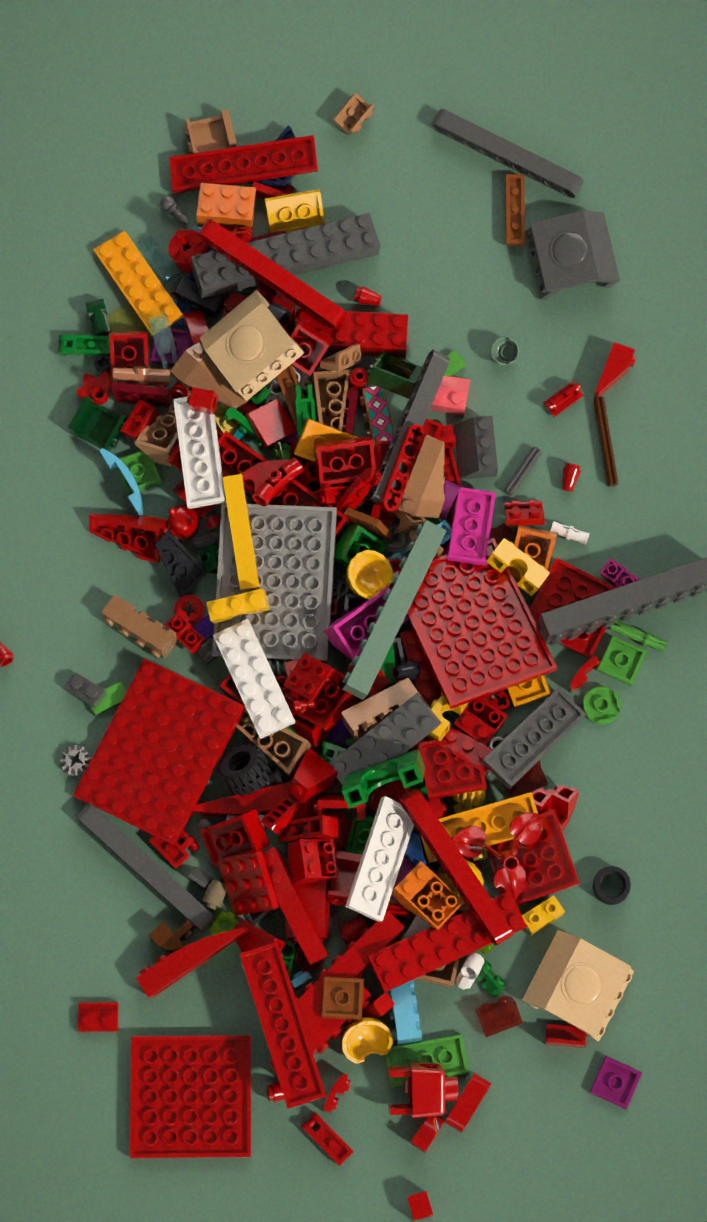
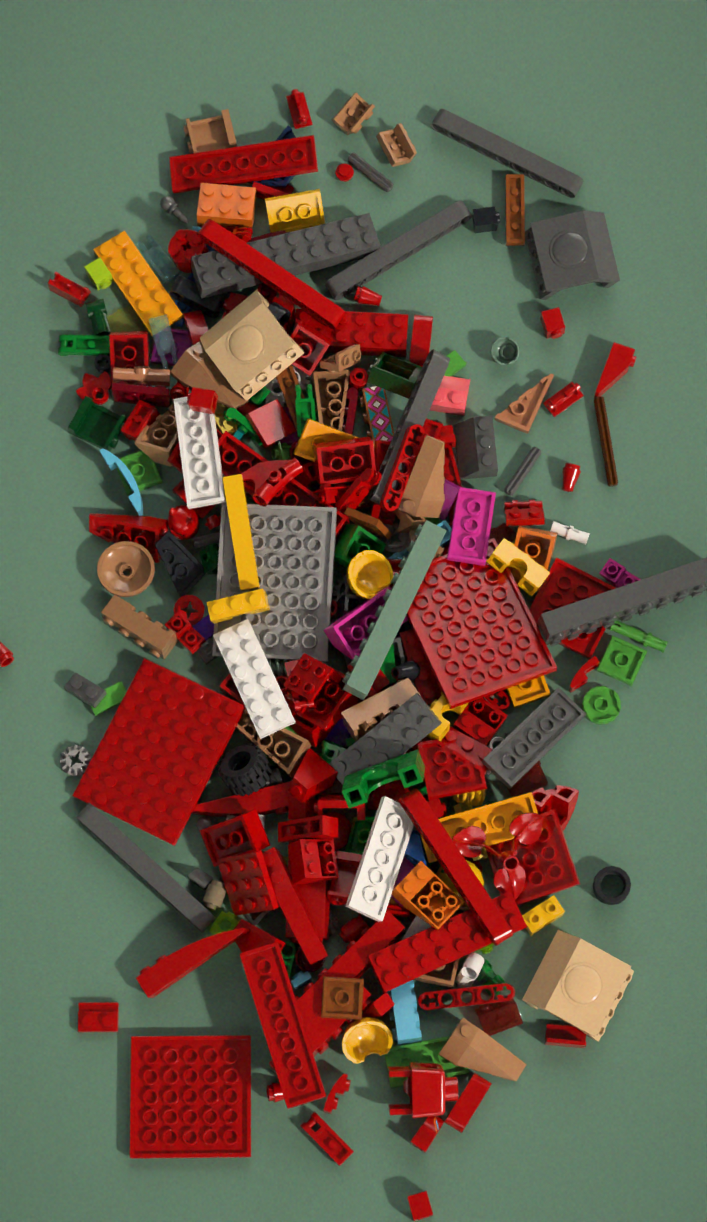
red plate [149,829,200,870] -> none
reddish brown brick [149,920,195,953] -> none
red slope [260,794,302,836] -> none
magenta tile [590,1056,642,1110] -> none
none -> red hinge [48,272,91,307]
none -> lime brick [84,257,113,291]
none -> medium nougat dish [97,541,155,597]
none -> red hinge [286,89,313,129]
none -> dark grey beam [325,200,473,300]
none -> red plate [335,164,354,182]
none -> dark grey axle [348,152,394,192]
none -> medium nougat bracket [376,123,417,167]
none -> red beam [409,315,433,367]
none -> red beam [418,983,515,1010]
none -> medium nougat wedge [438,1018,527,1082]
none -> black brick [472,206,500,233]
none -> nougat wing [495,374,554,434]
none -> red brick [540,307,565,339]

